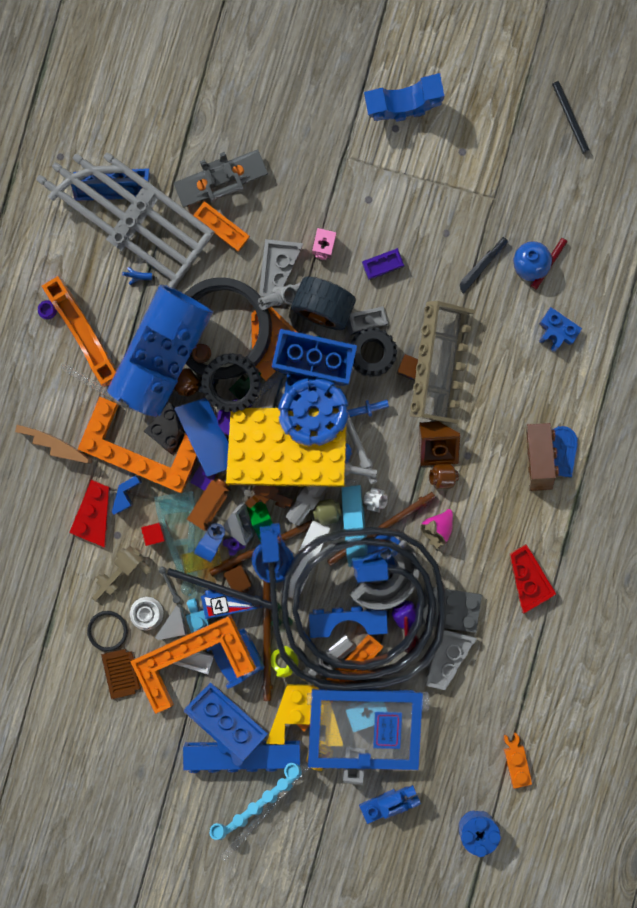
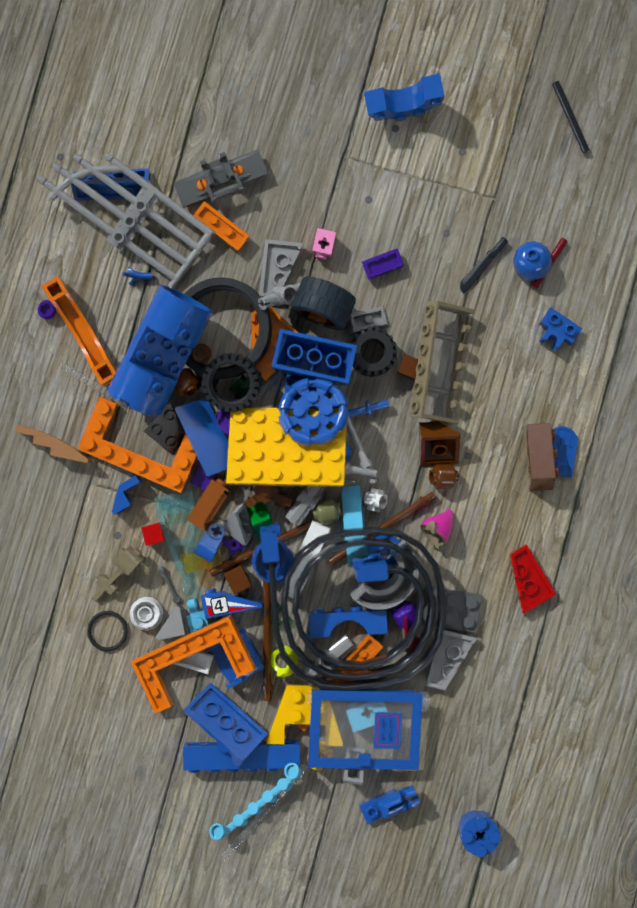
red wing [69,480,110,547] -> none
reddish brown window [101,648,140,699] -> none
black bar [167,568,272,610] -> none
orange plate [504,733,532,789] -> none

